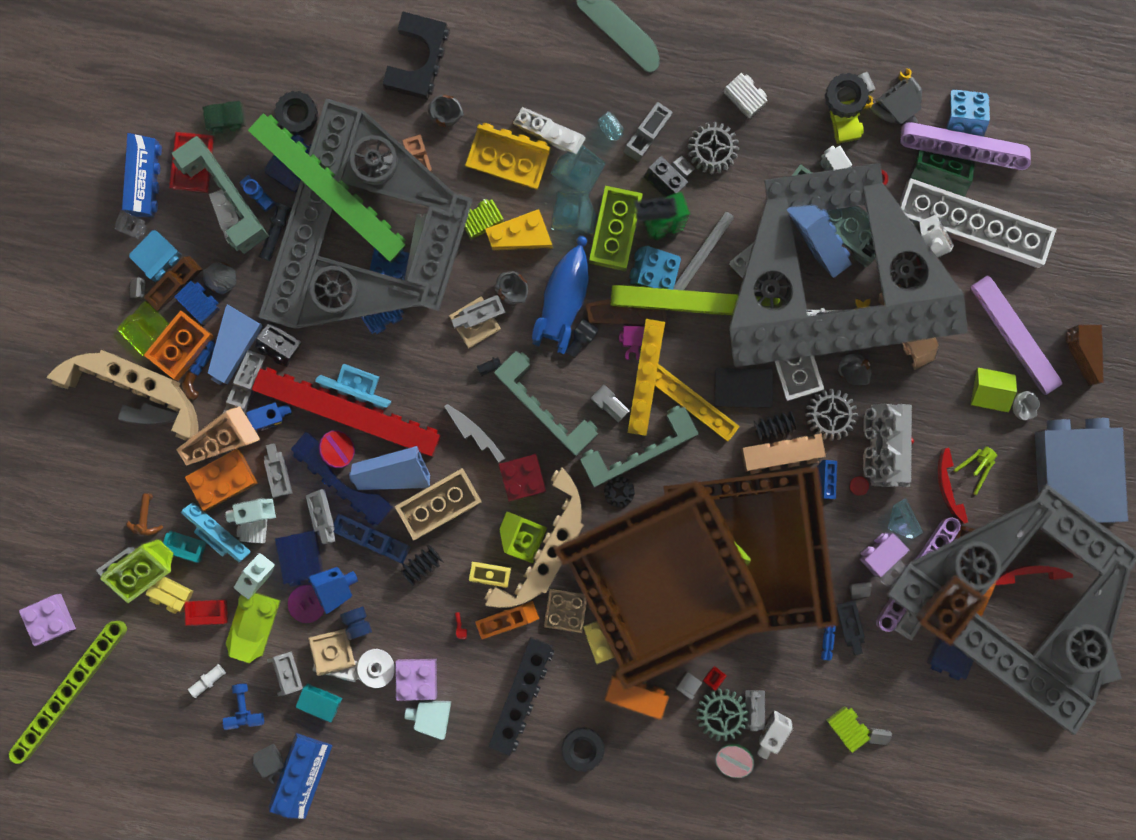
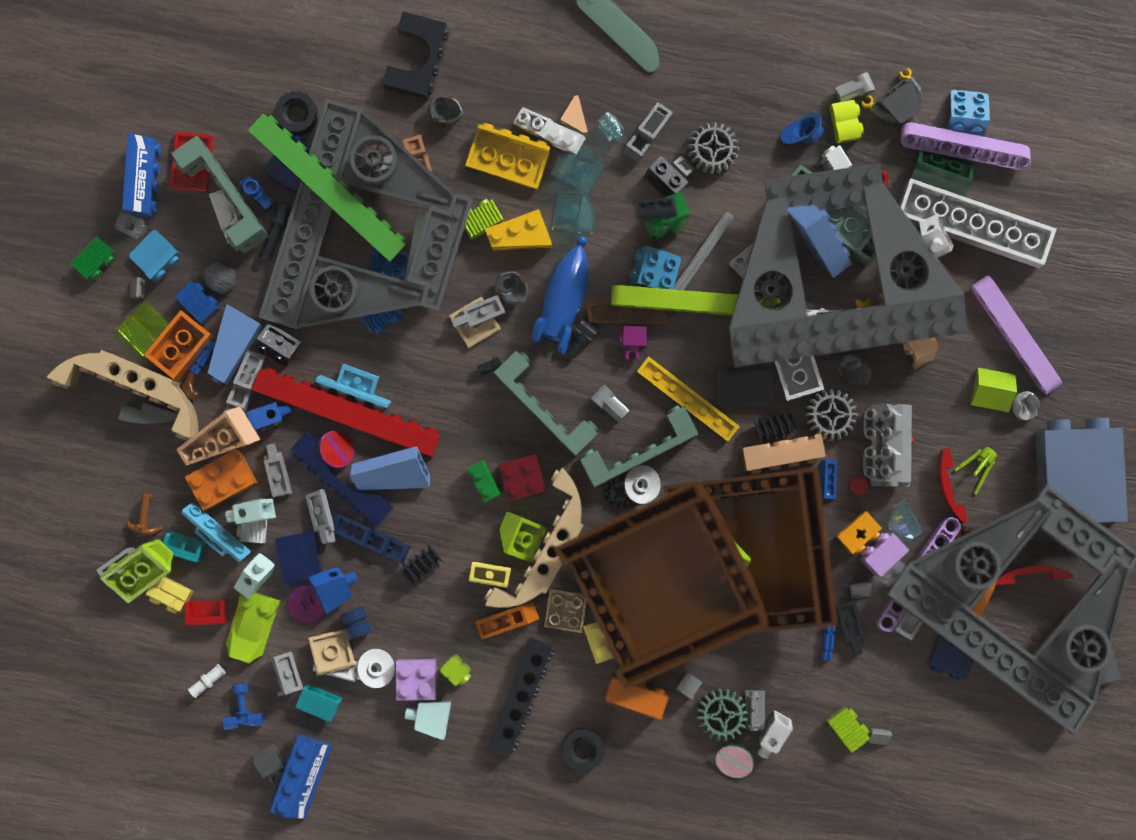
lime beam [9,621,127,764] -> none
lavender brick [19,594,76,646] -> none
reddish brown slope [144,256,203,311] -> none
clear green brick [203,101,246,134] -> none
tan brick [395,468,482,540] -> none
light grey slope [444,404,505,463] -> none
red hand [455,612,467,640] -> none
lime brick [589,186,643,271] -> none
yellow plate [628,319,665,436] -> none
red slope [703,666,727,691] -> none
white brick [724,73,767,119] -> none
black tyre [825,73,869,118] -> none
reddish brown slope [916,575,988,645] -> none
reddish brown slope [1065,325,1104,386] -> none
none -> green brick [70,236,117,281]
none -> lime brick [440,654,471,686]
none -> green brick [467,460,501,502]
none -> light nougat slope [561,95,588,137]
none -> white dish [624,465,661,504]
none -> blue piece [781,113,825,144]
none -> light orange brick [835,511,882,554]

